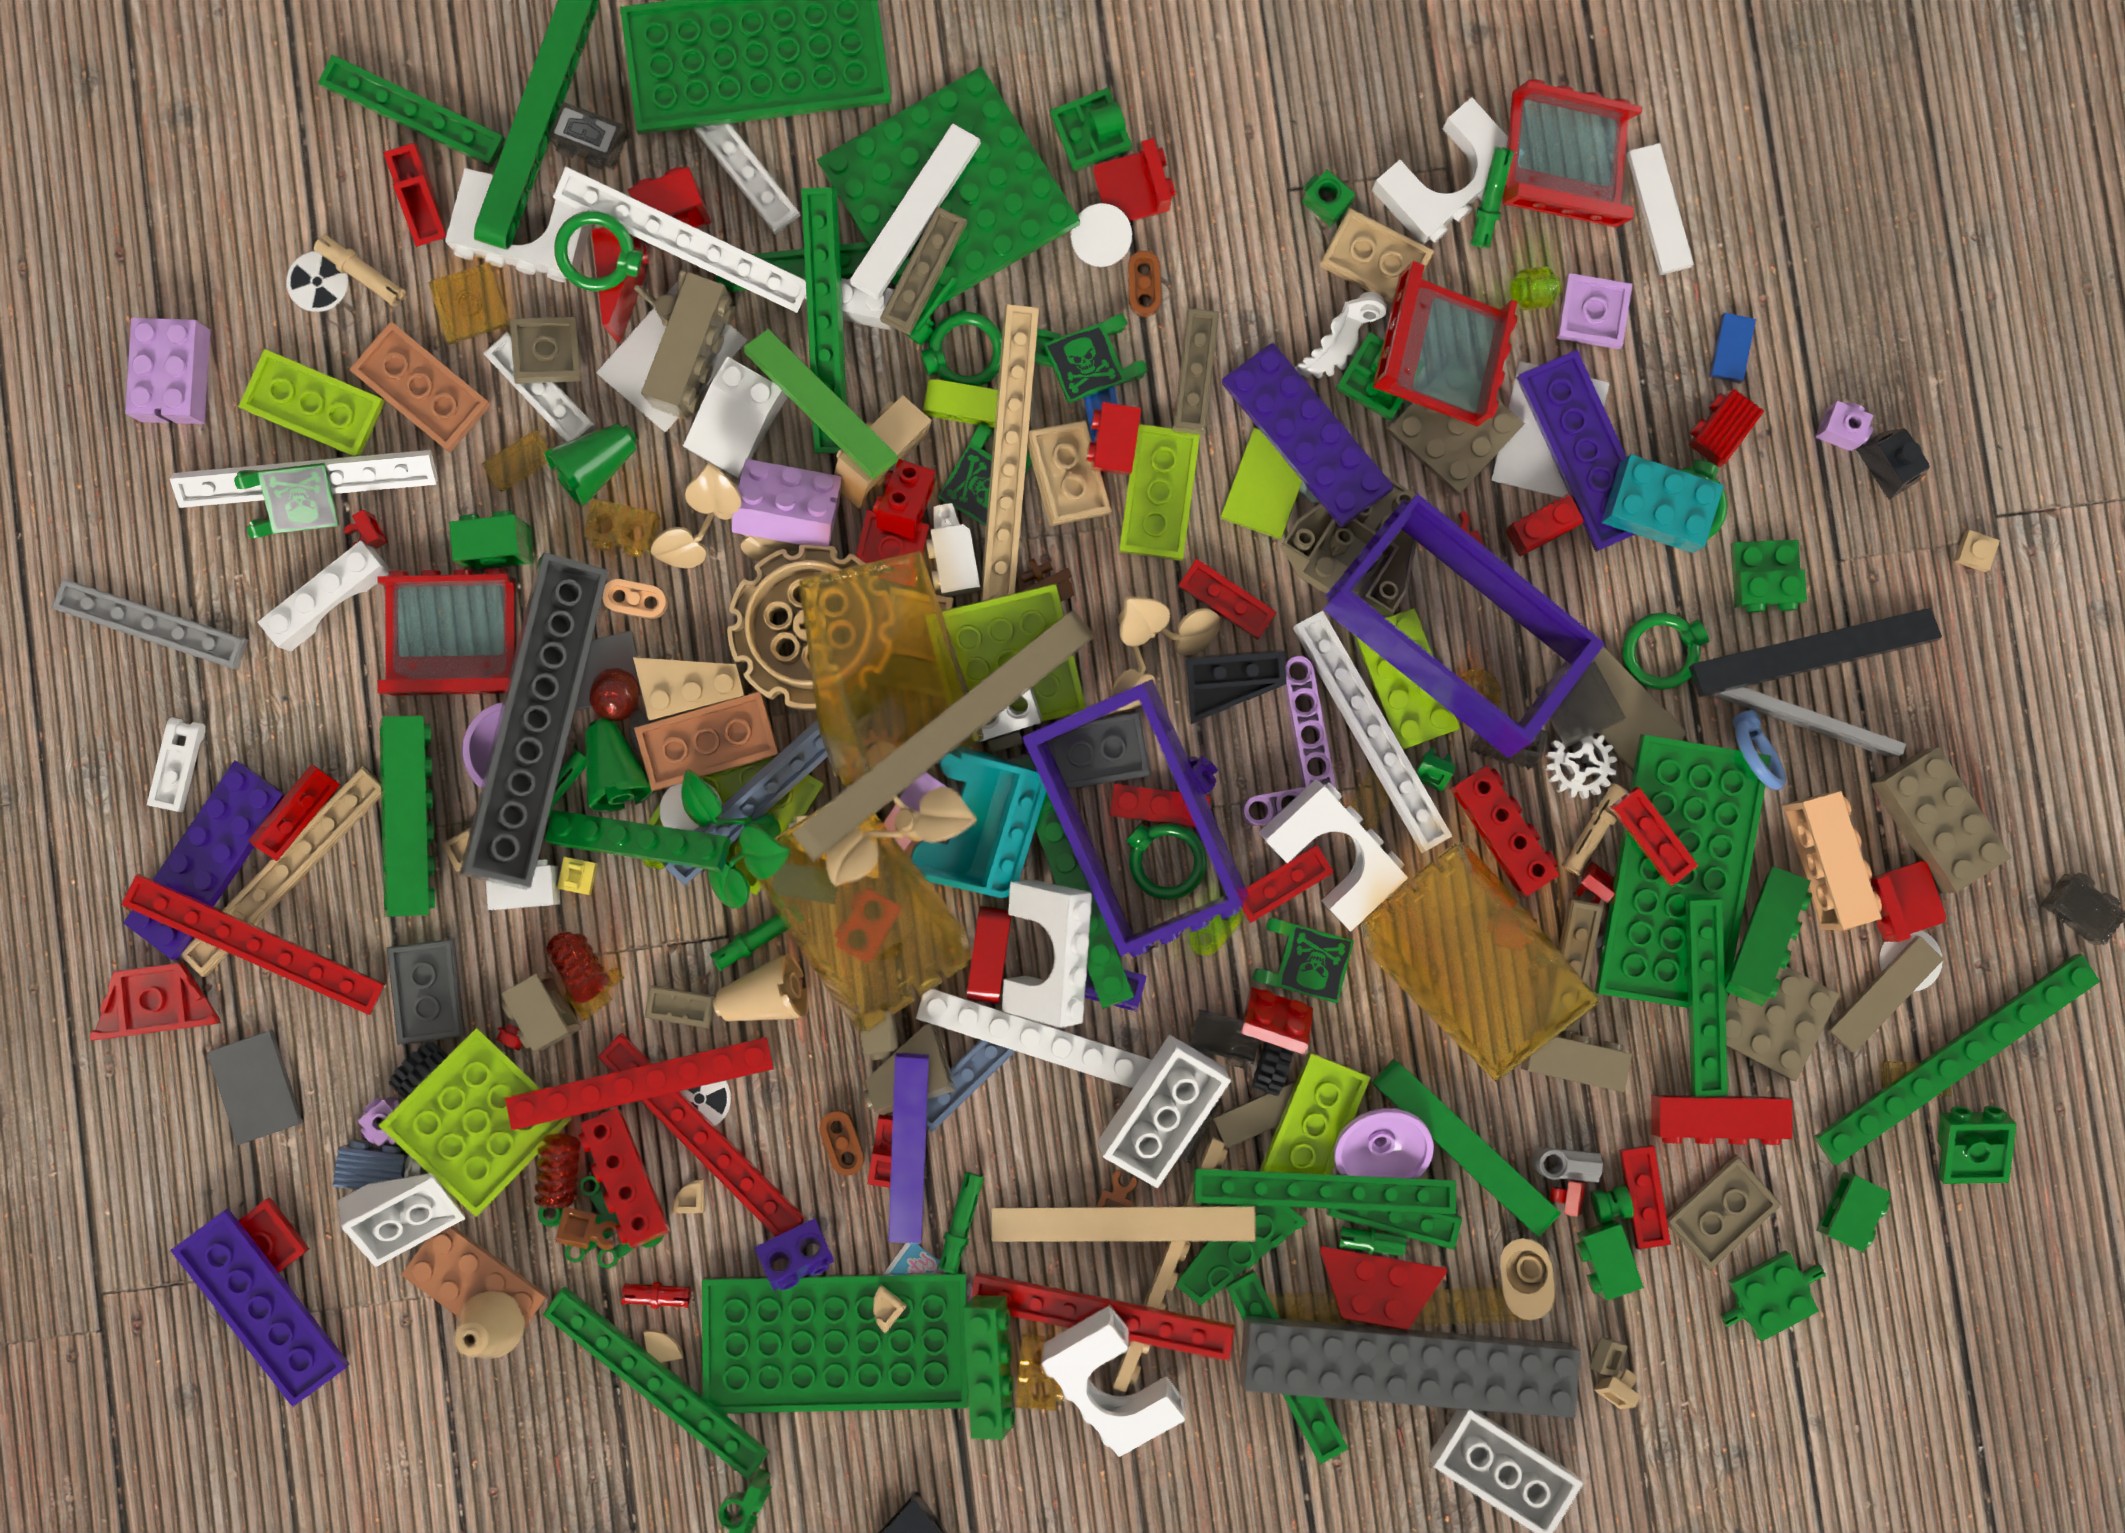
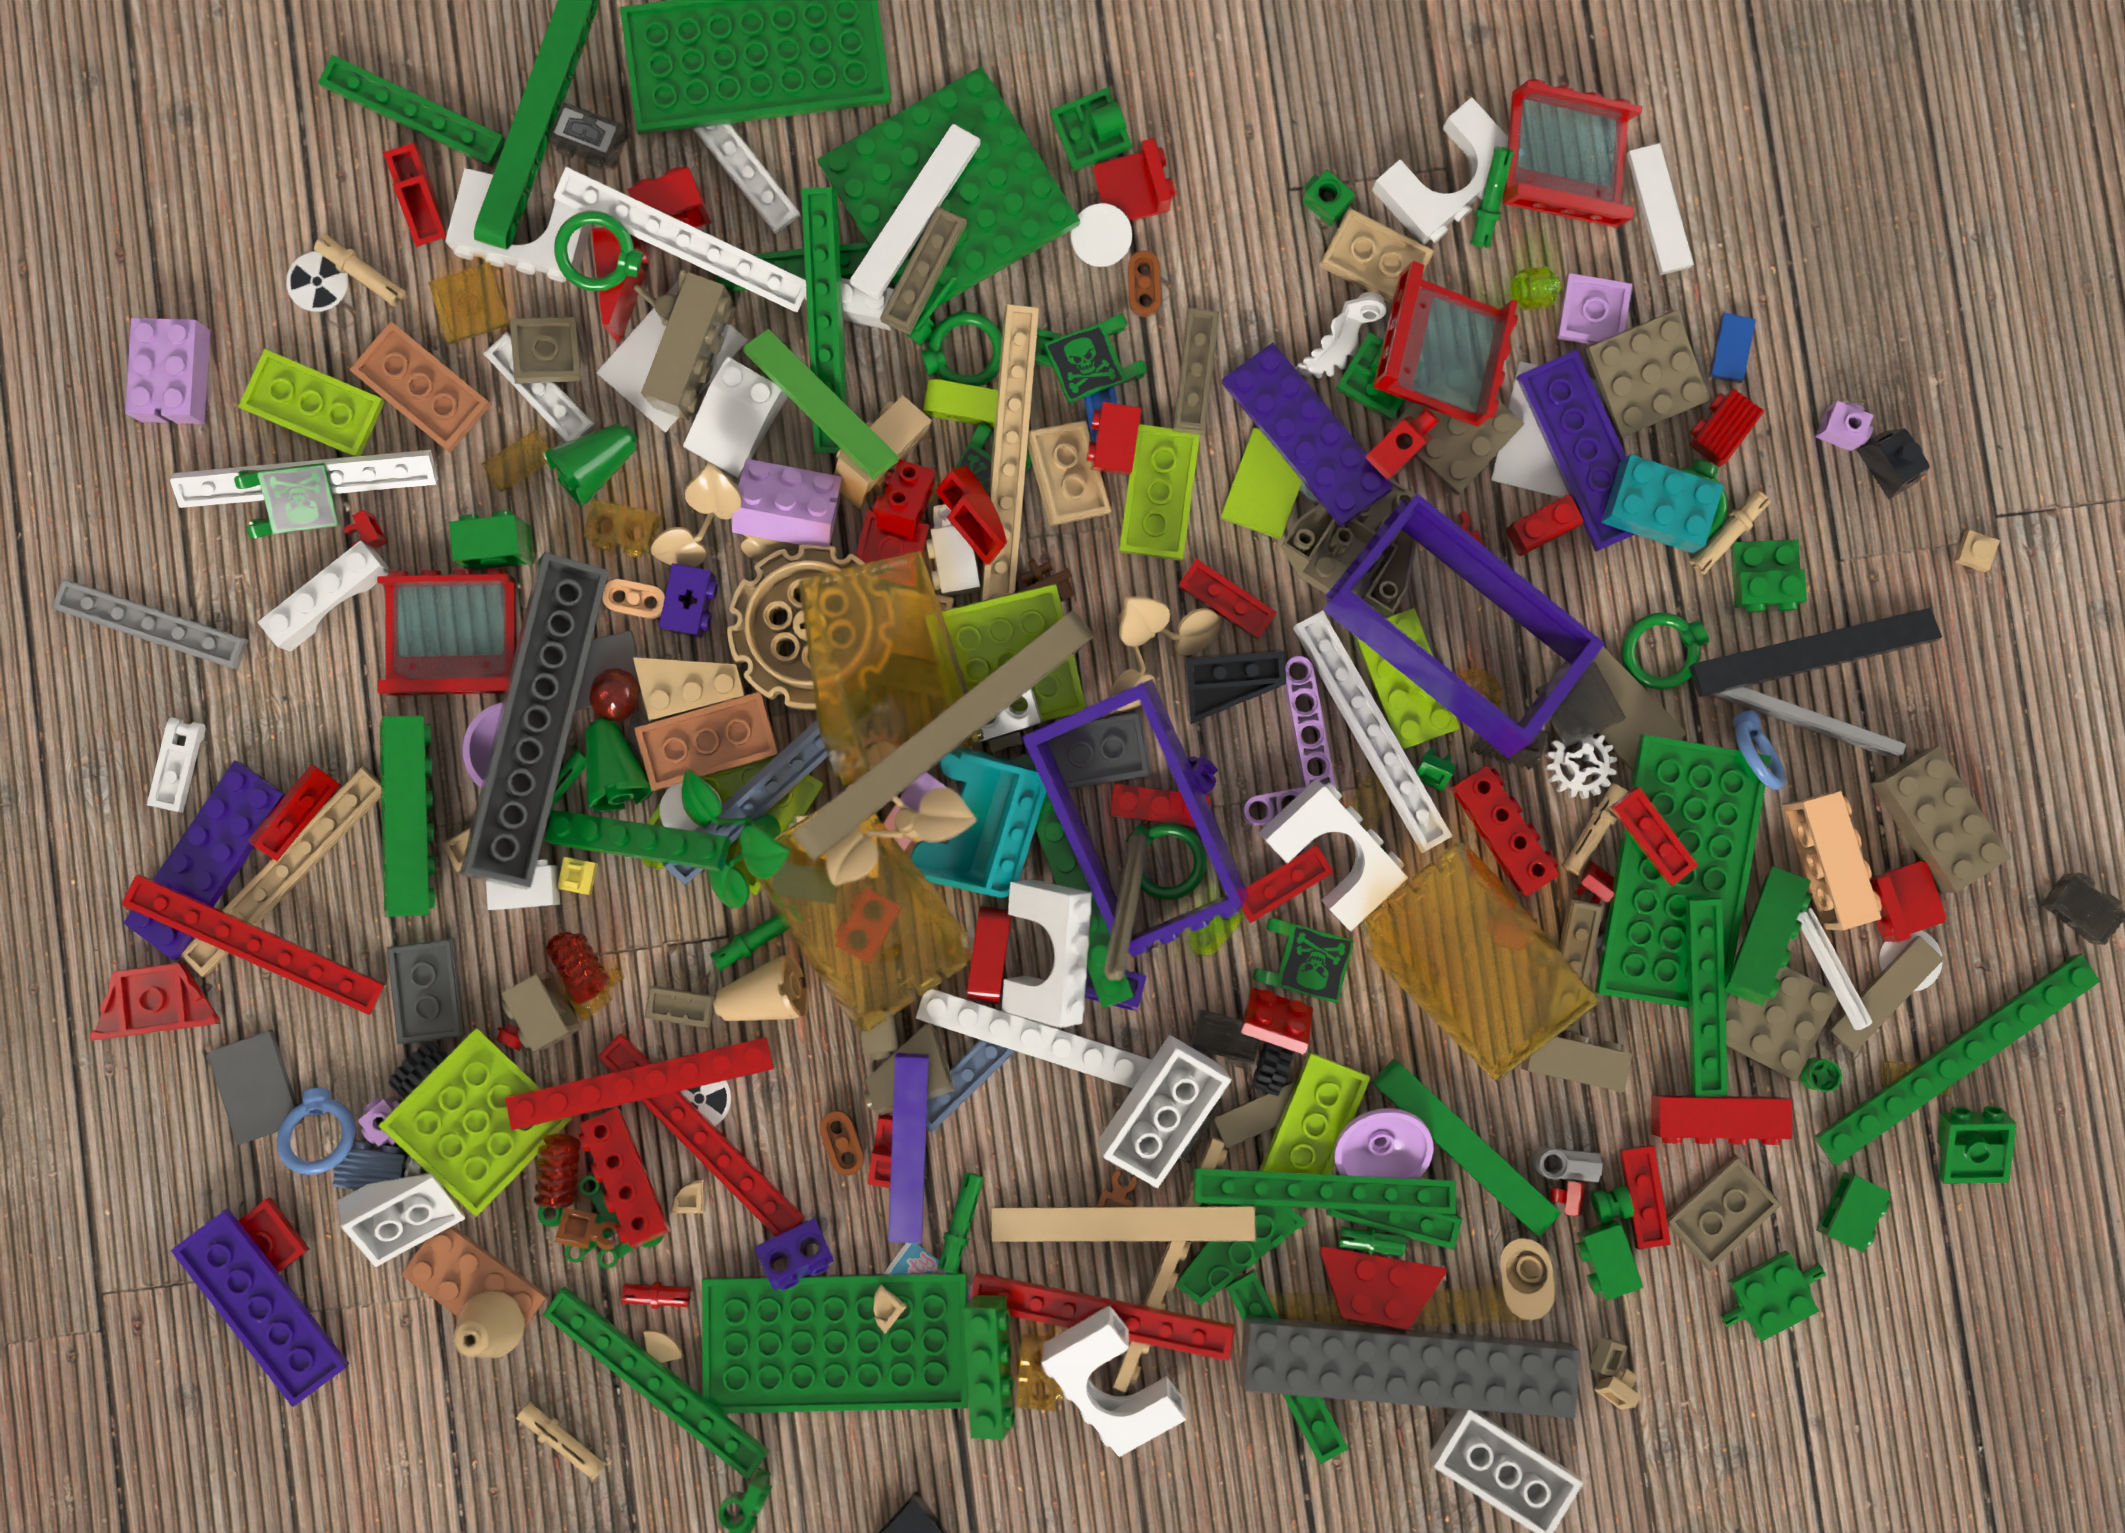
none -> medium blue piece [277,1088,356,1175]
none -> tan pin [516,1401,606,1481]
none -> dark purple brick [659,563,718,638]
none -> red slope [935,466,1007,565]
none -> dark tan axle [1104,834,1148,980]
none -> red torso [1365,408,1439,480]
none -> dark tan plate [1585,310,1710,438]
none -> tan pin [1689,490,1771,575]
none -> white axle [1797,908,1872,1030]
none -> green wheel [1799,1057,1842,1093]

